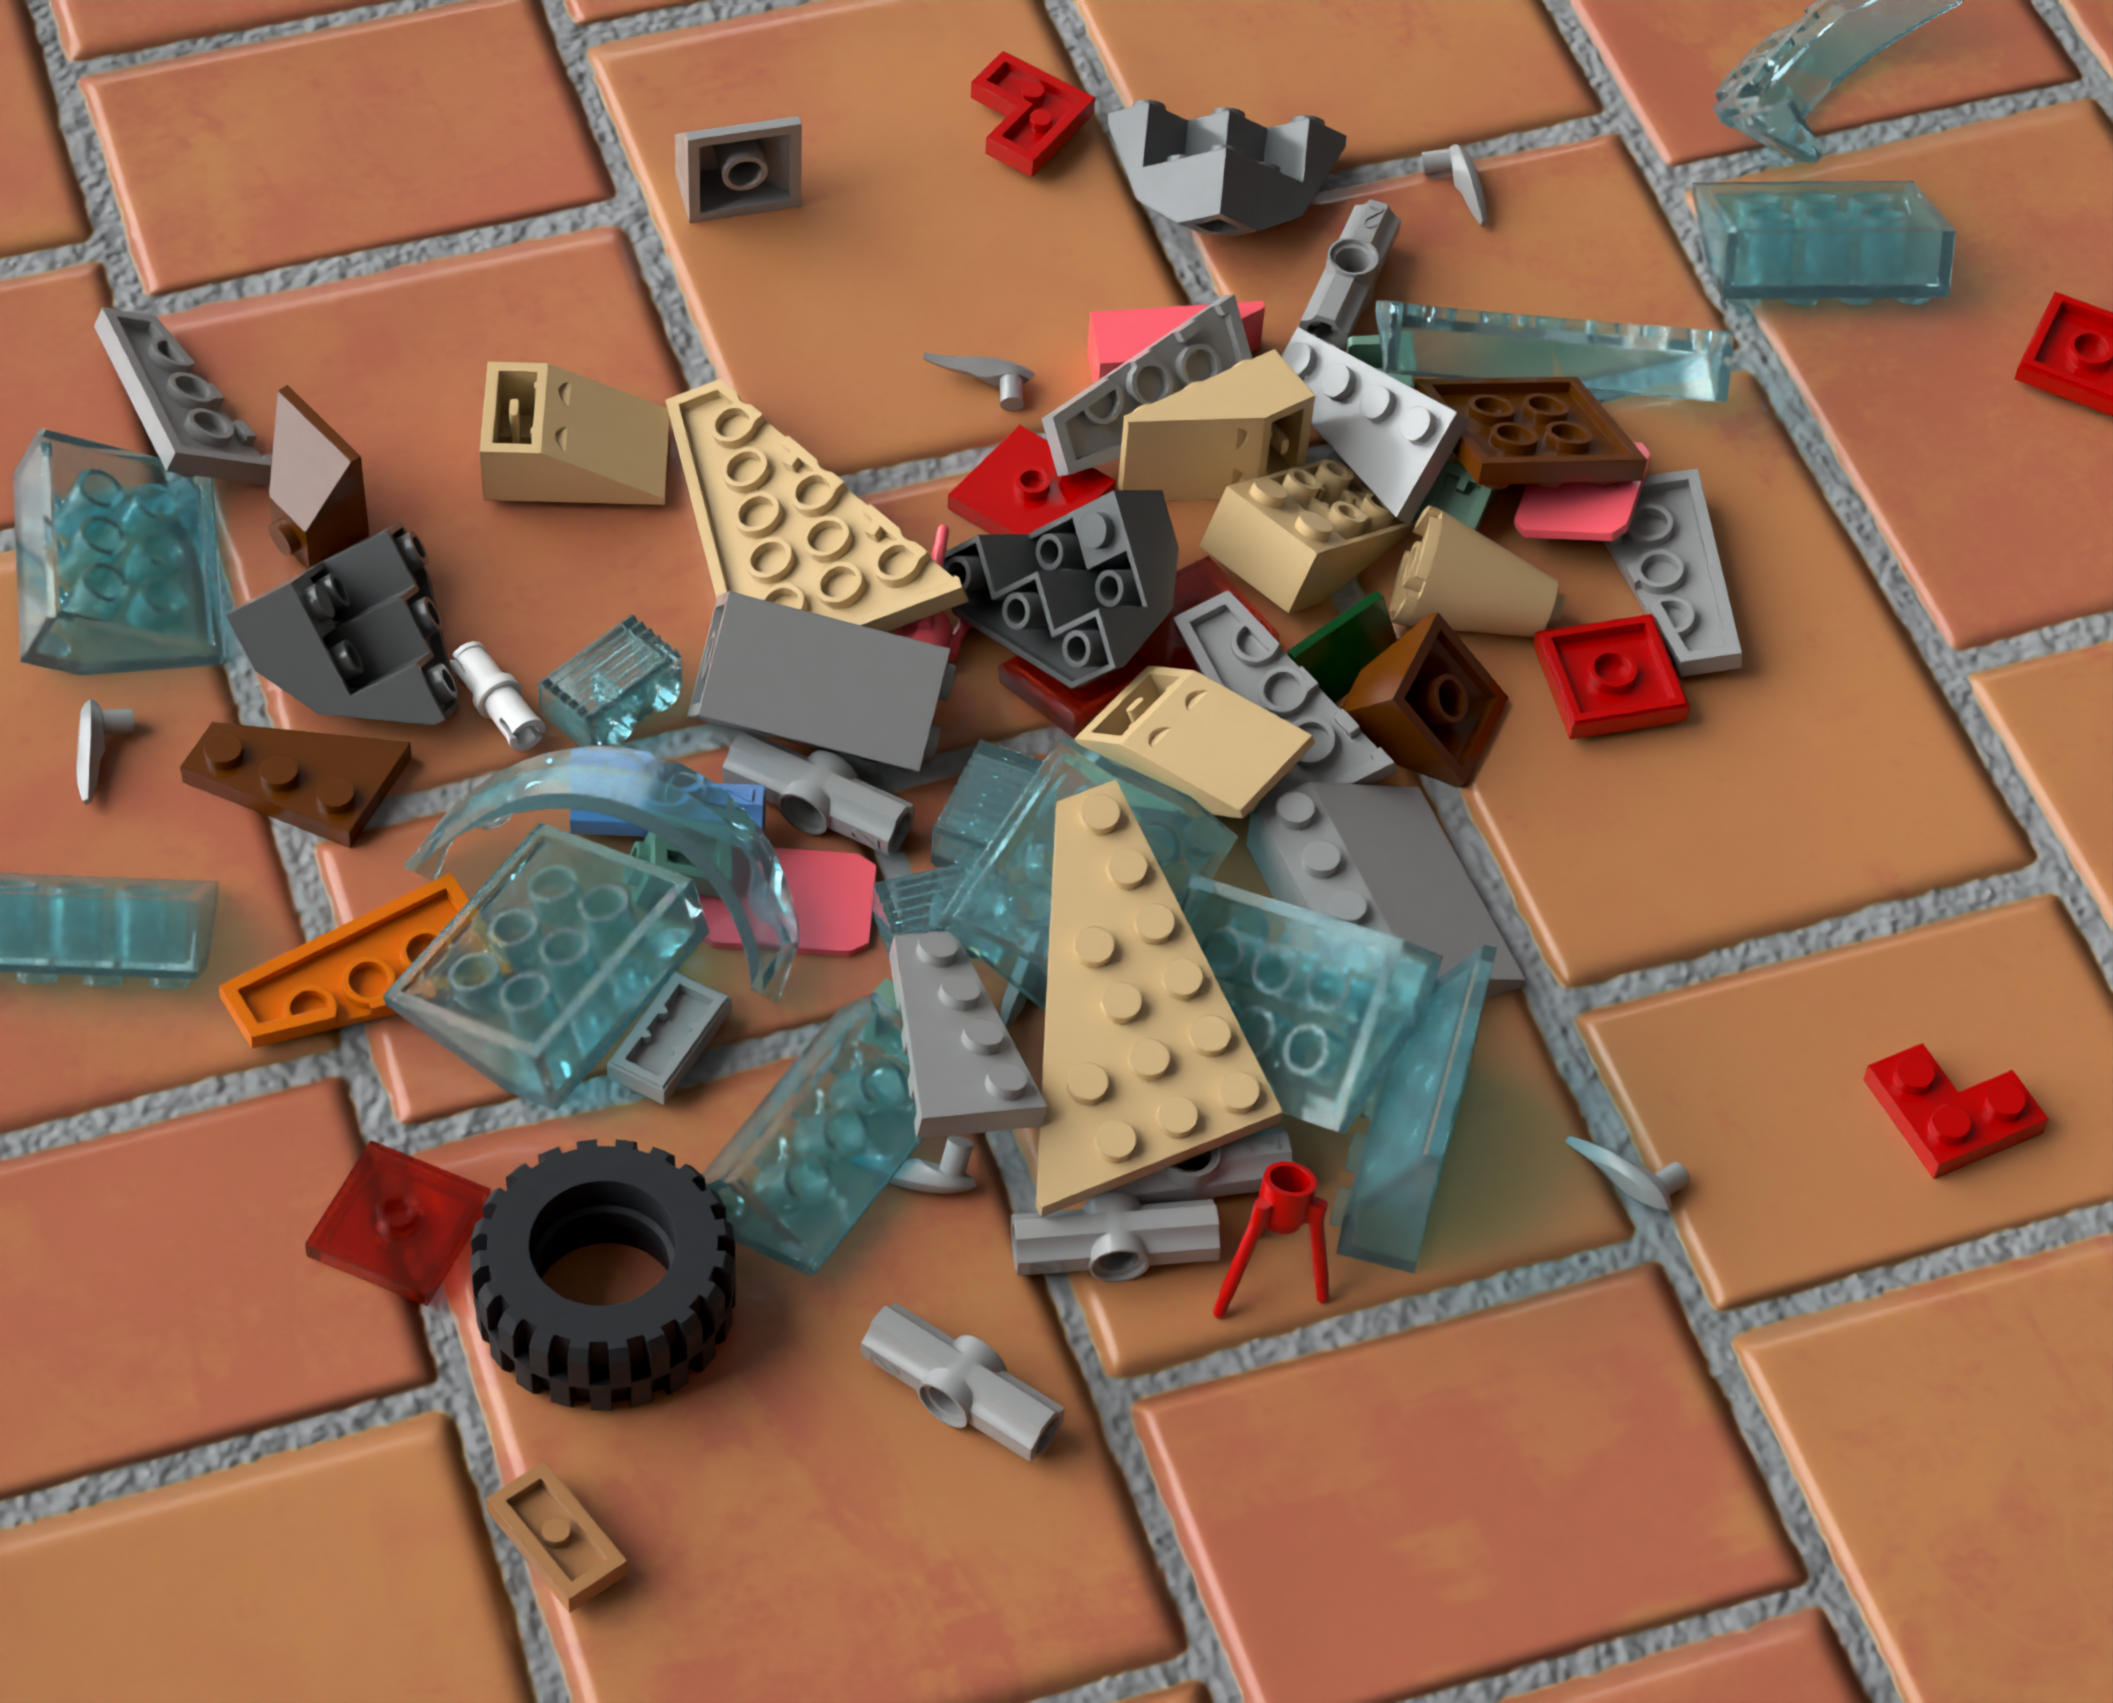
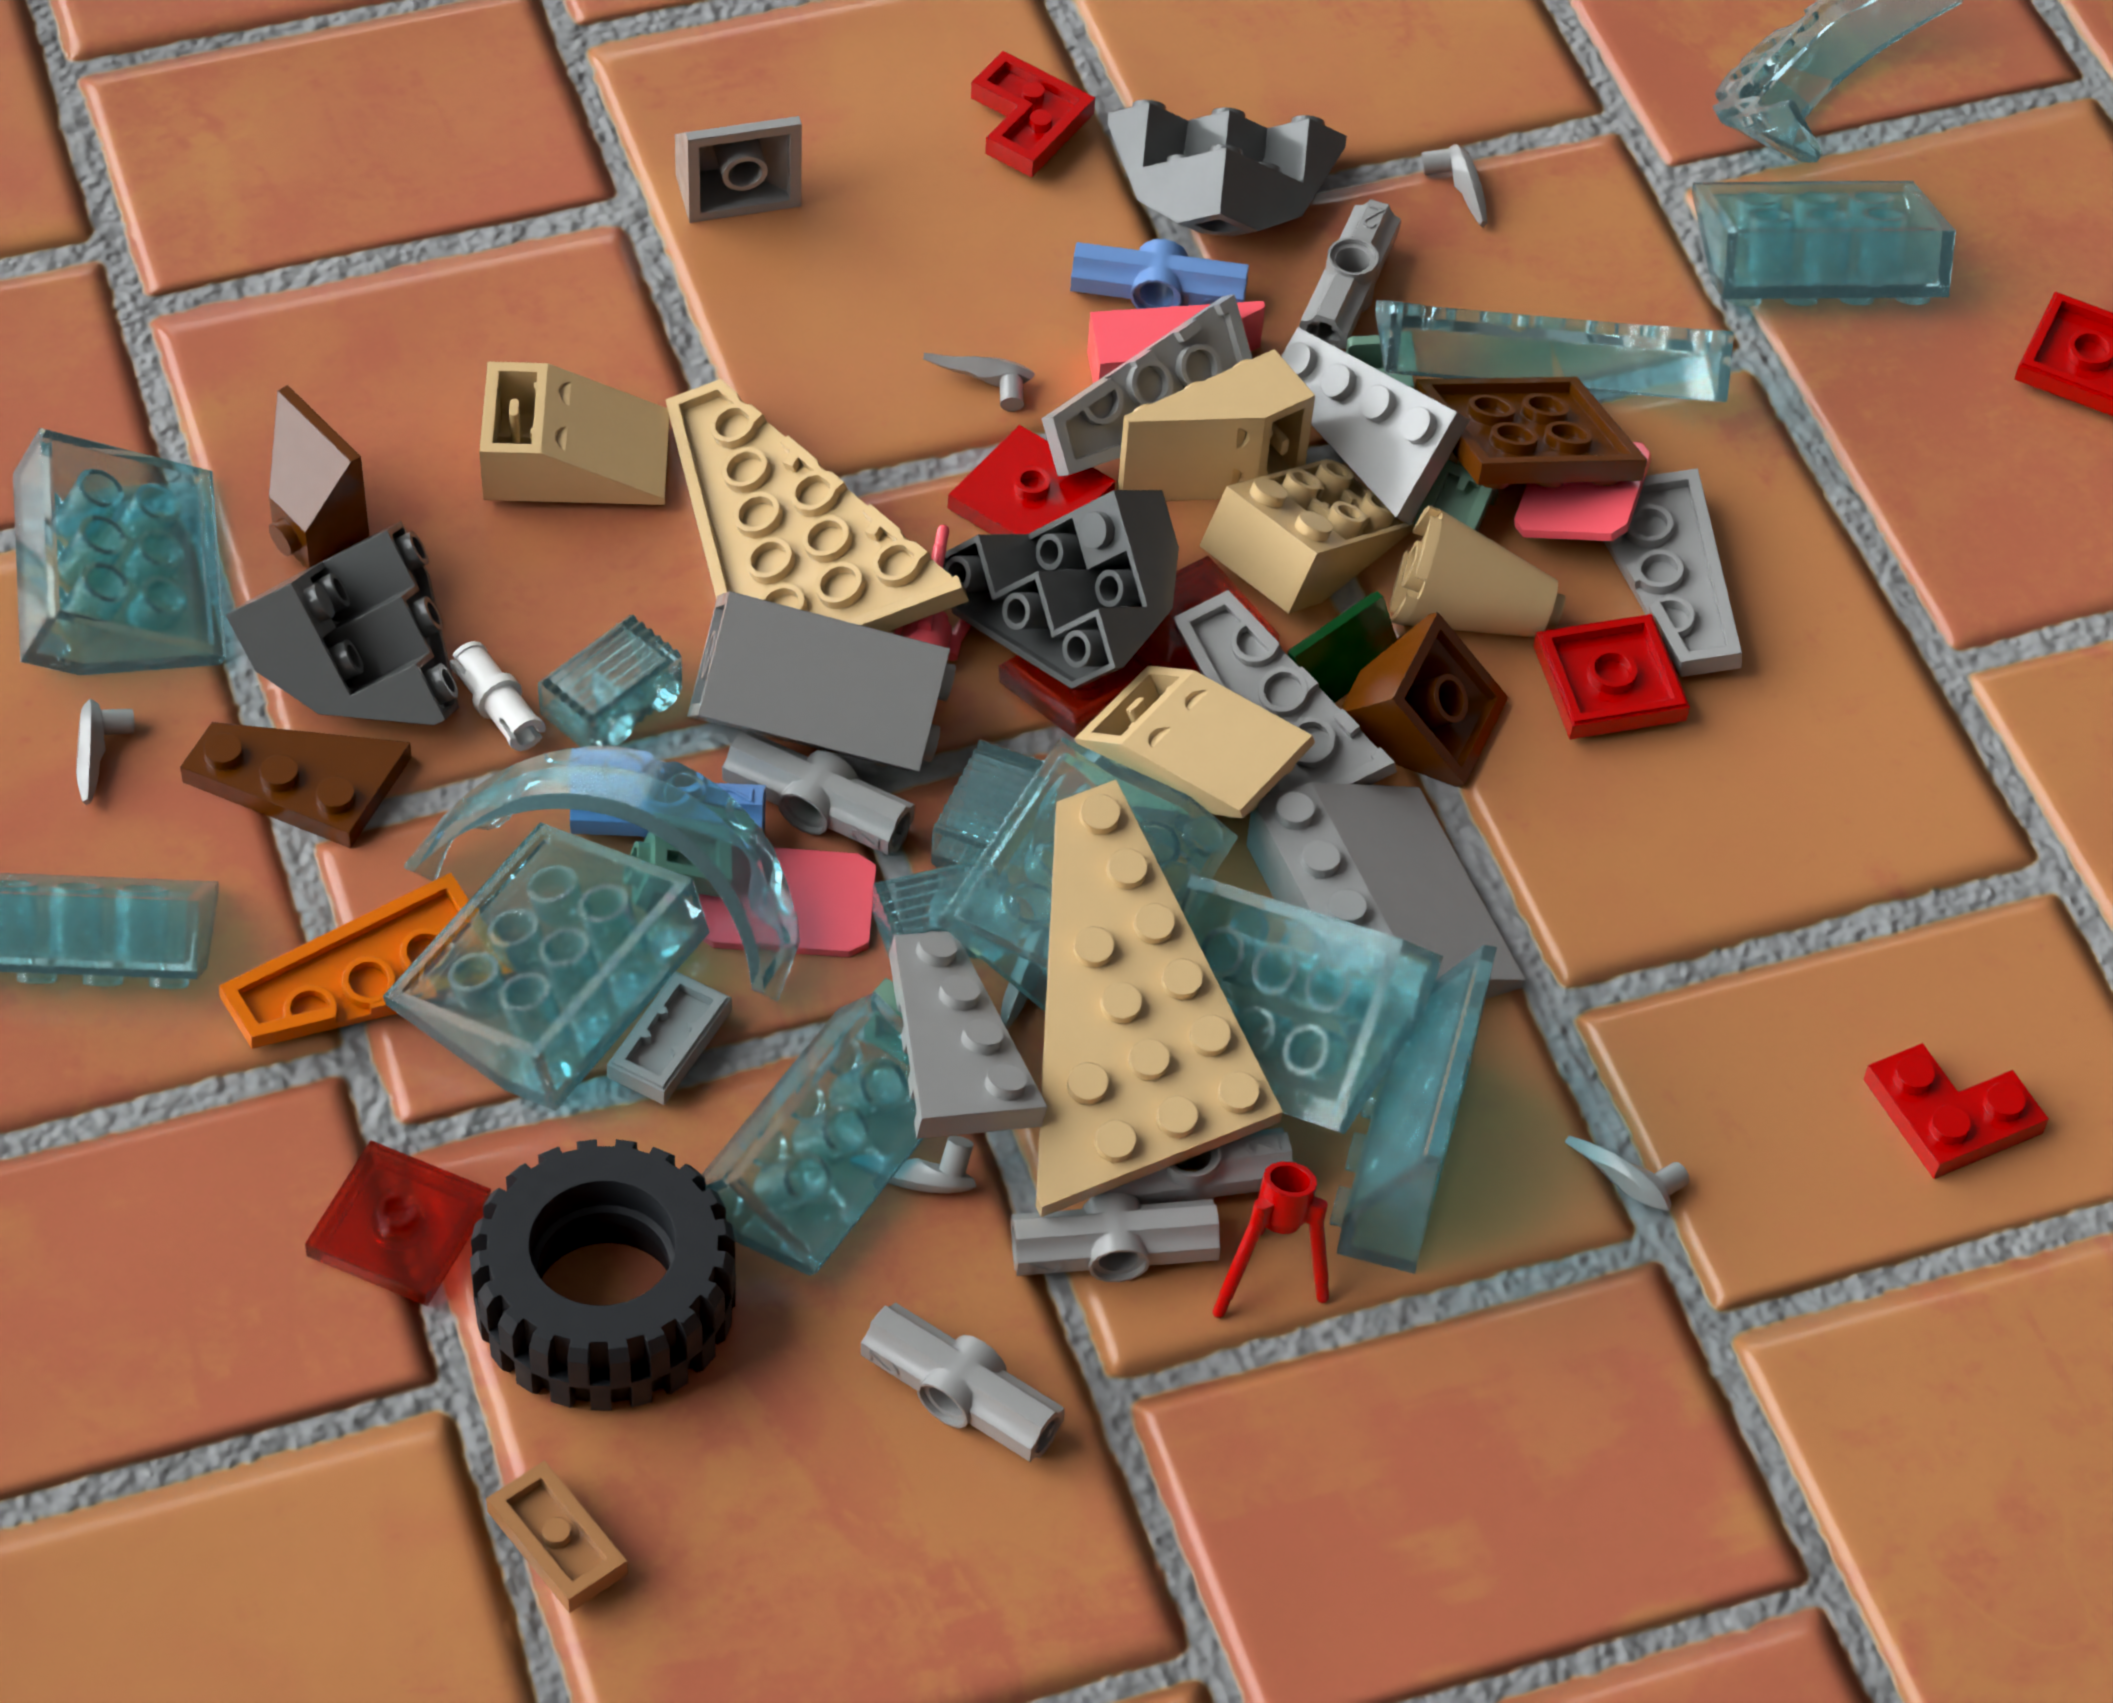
light grey wing [94,307,272,486] -> none
none -> medium blue piece [1070,239,1249,309]

